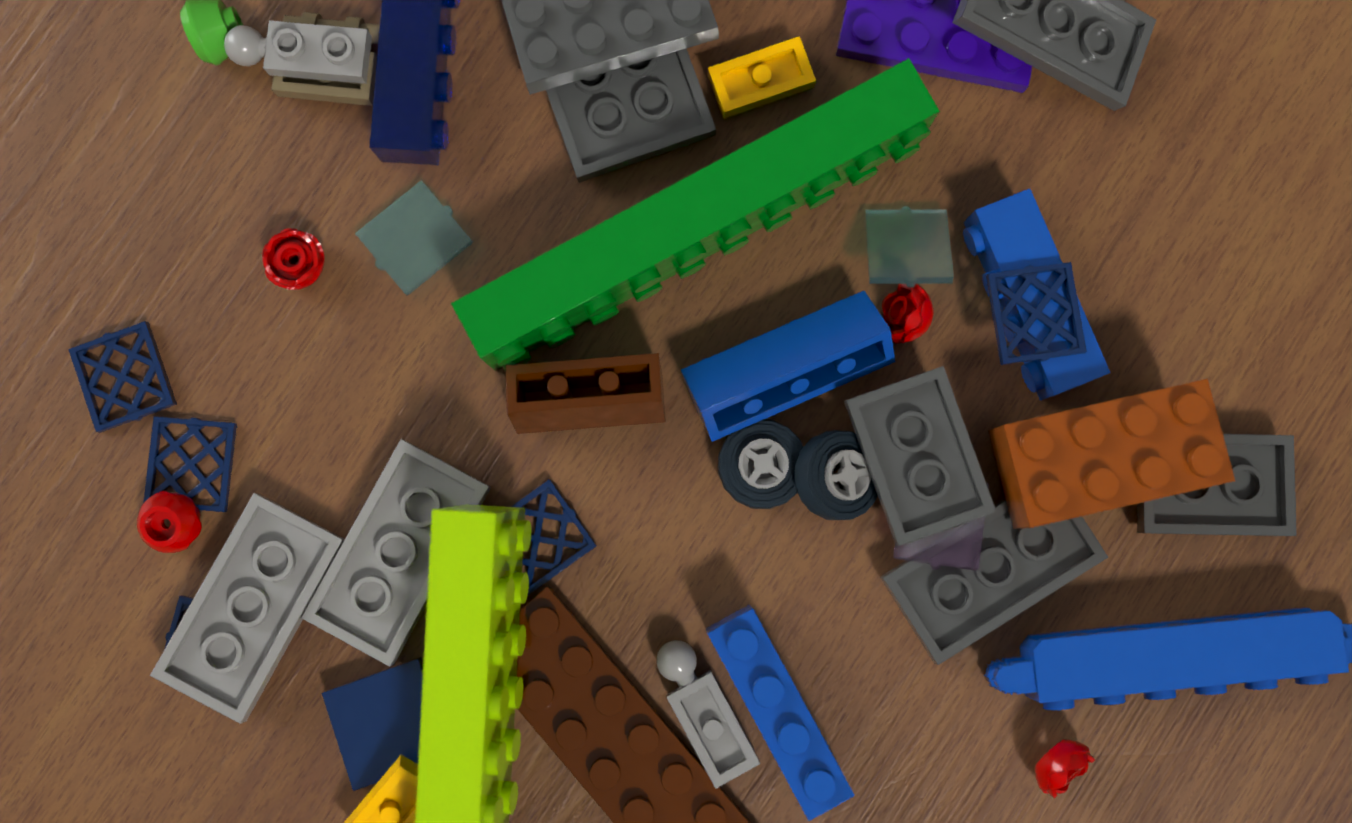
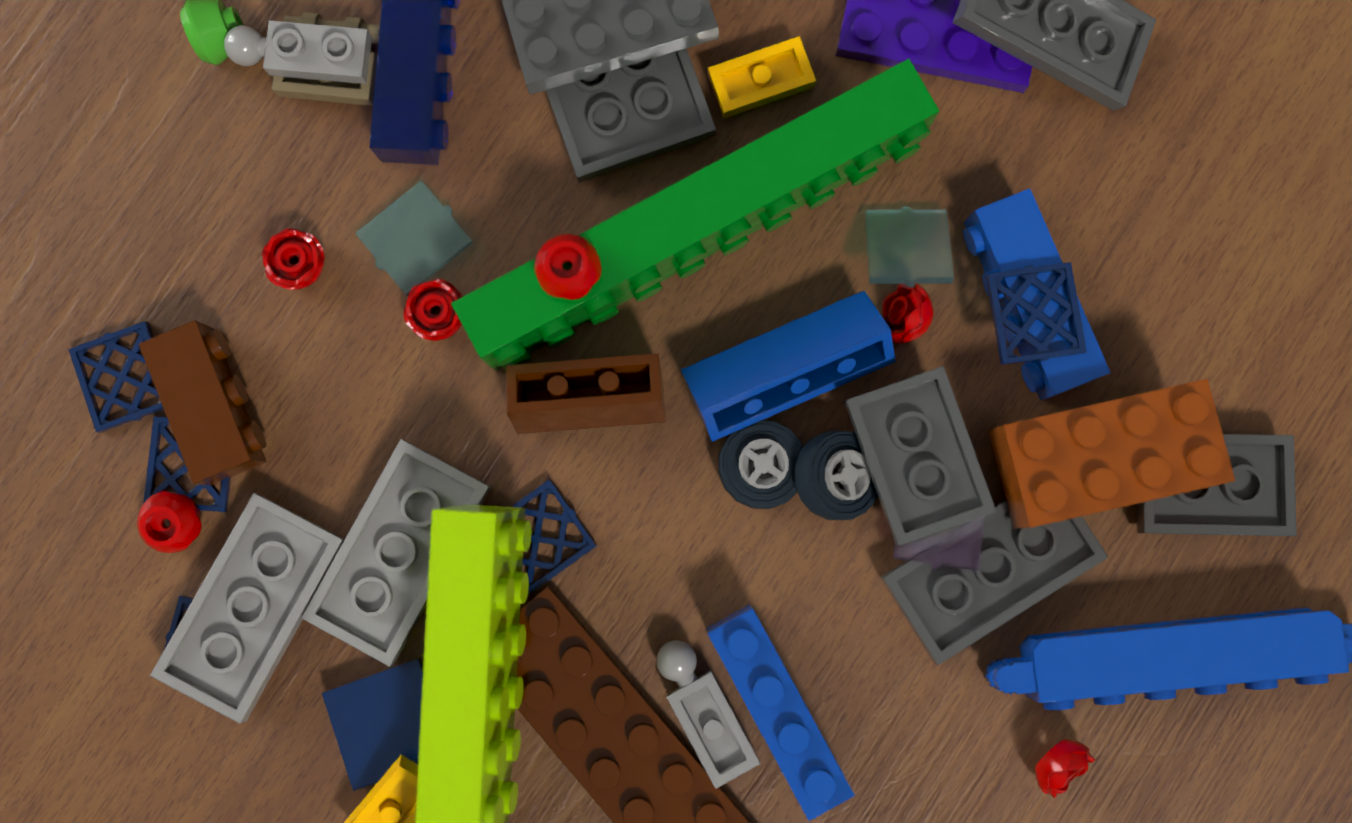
none -> reddish brown brick [138,320,267,485]
none -> red plate [403,279,463,341]
none -> red plate [534,234,602,300]

